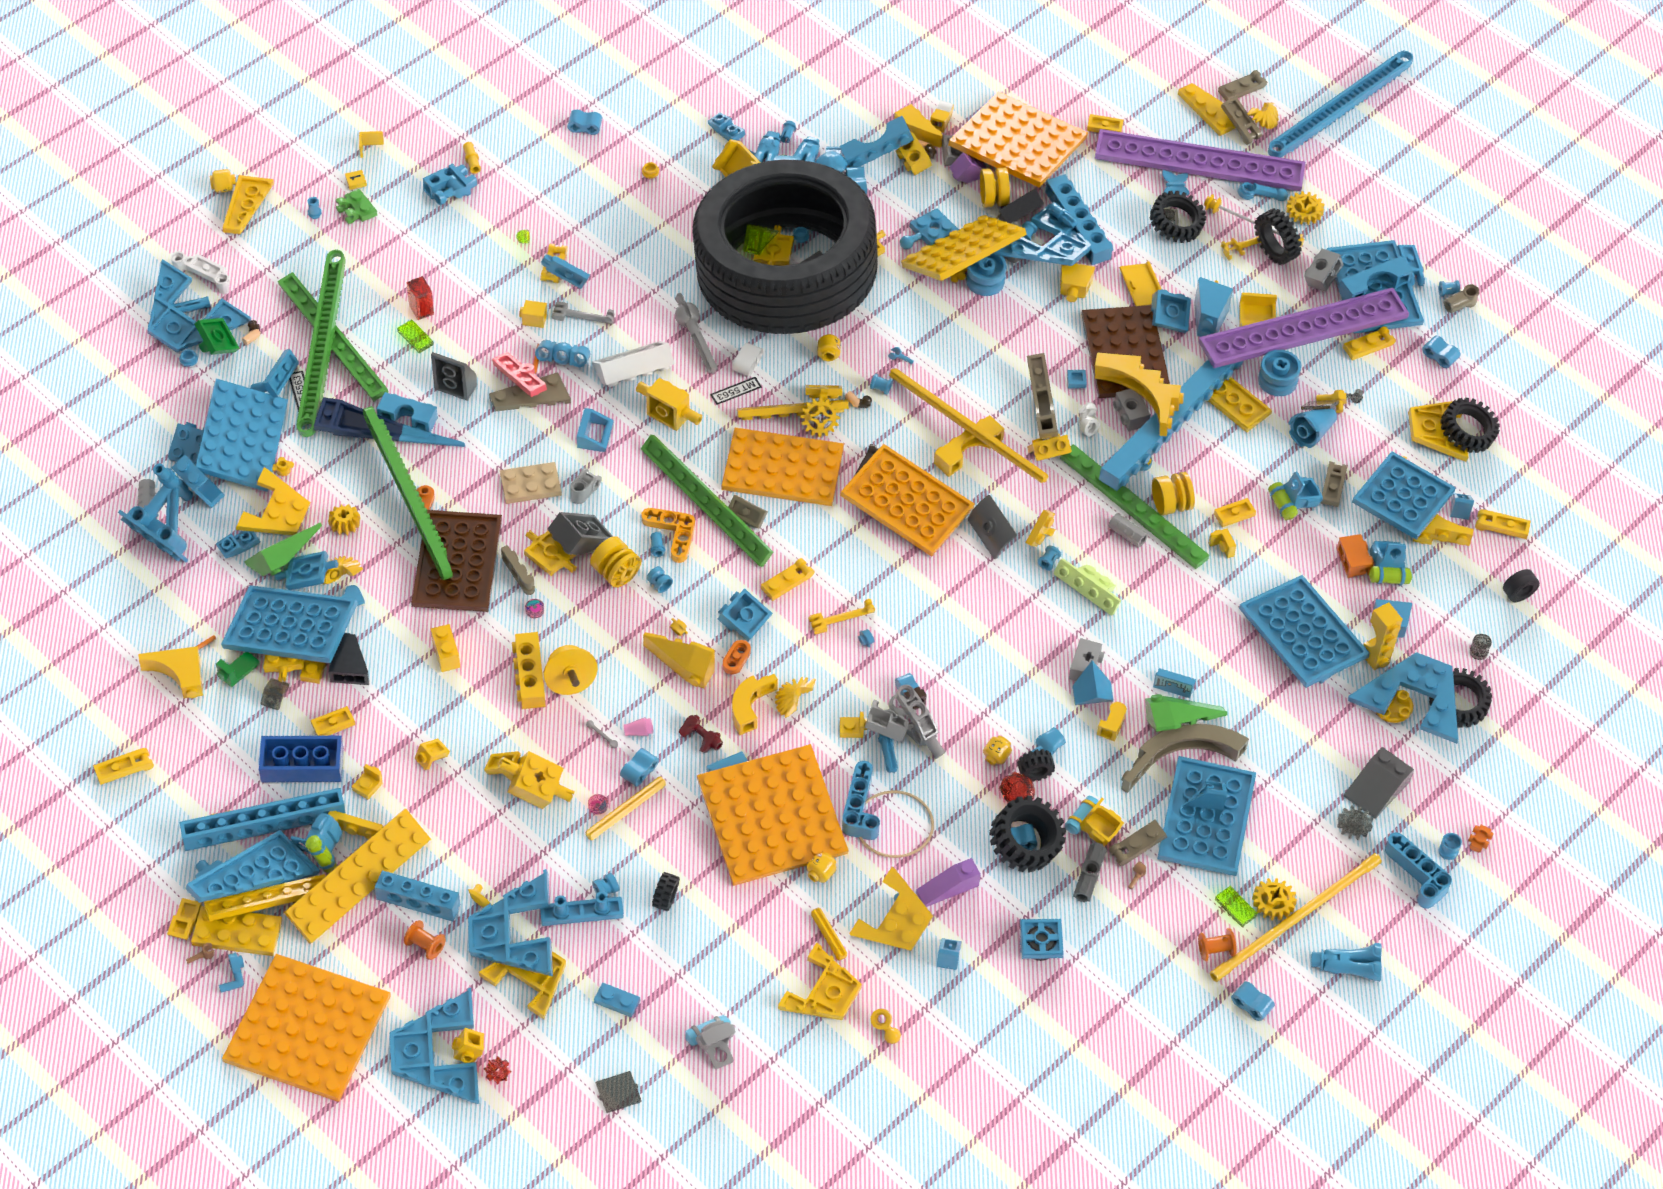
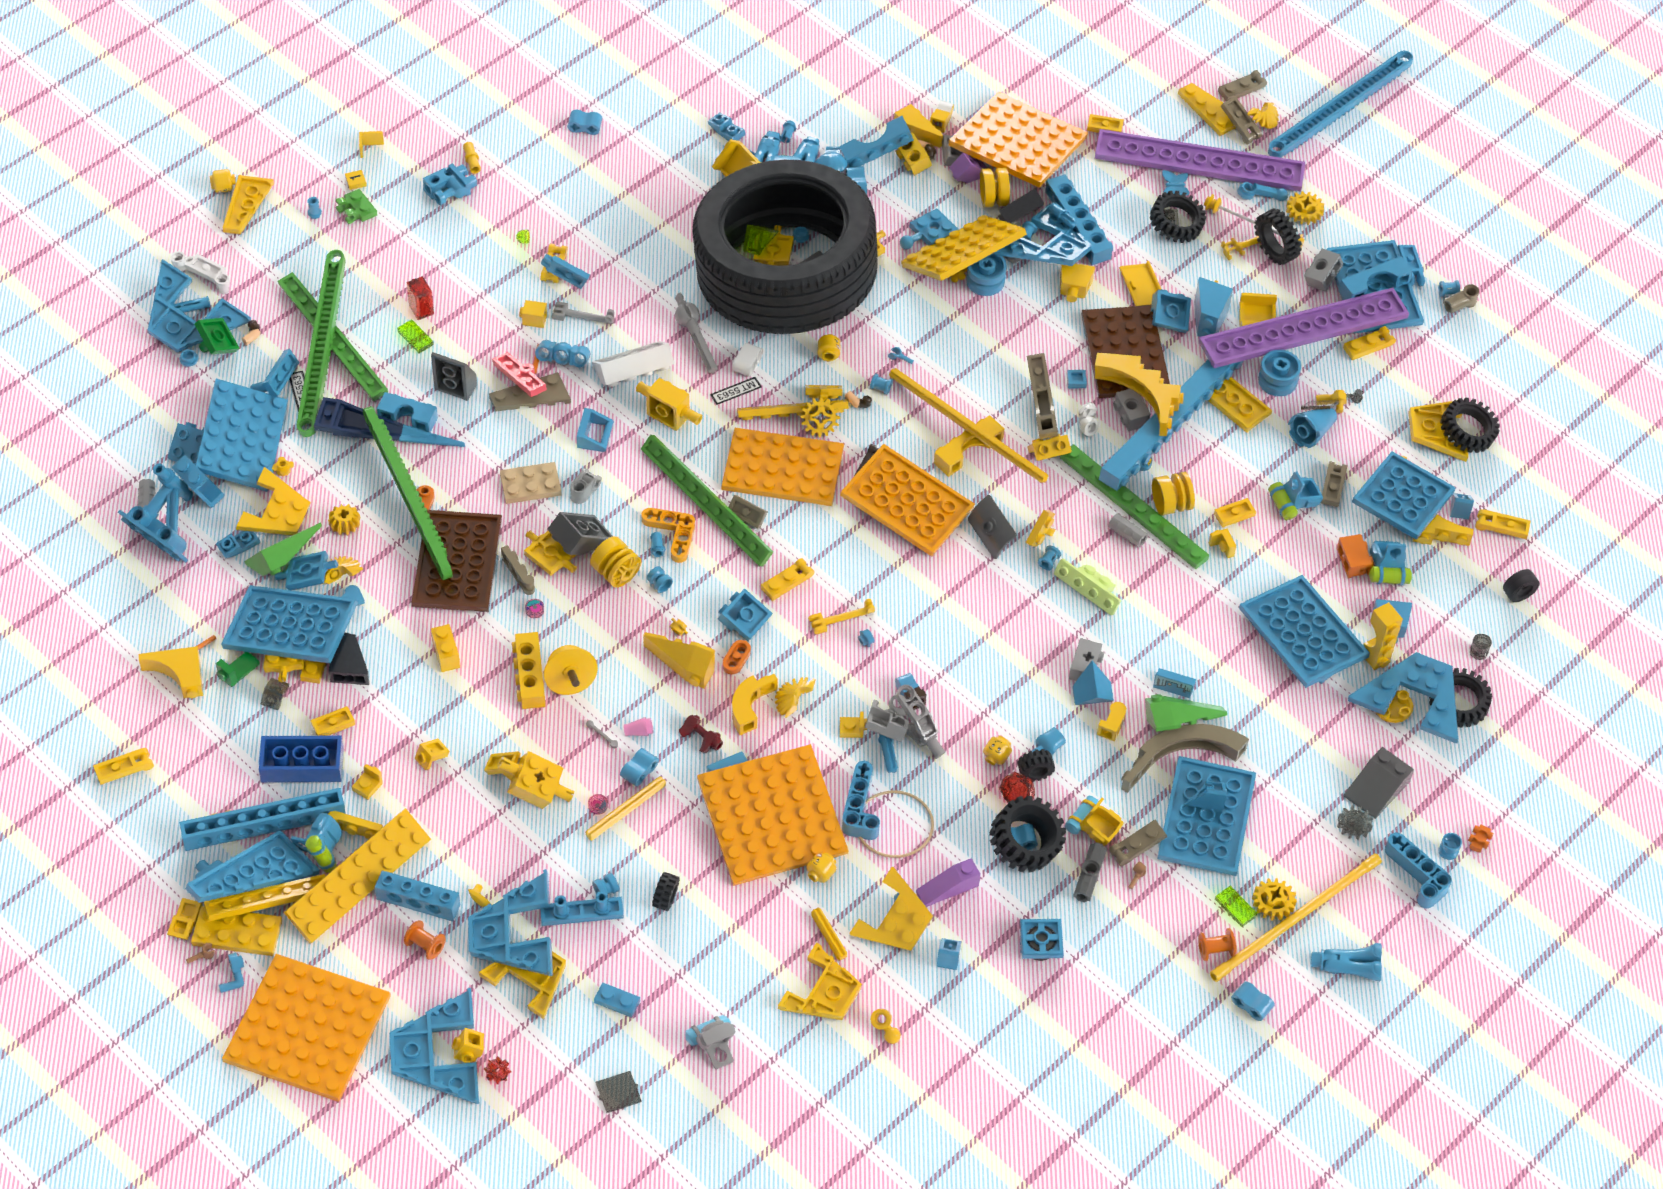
yellow plate [642,162,659,179] -> none
dark azure axle [1422,335,1461,369] -> none

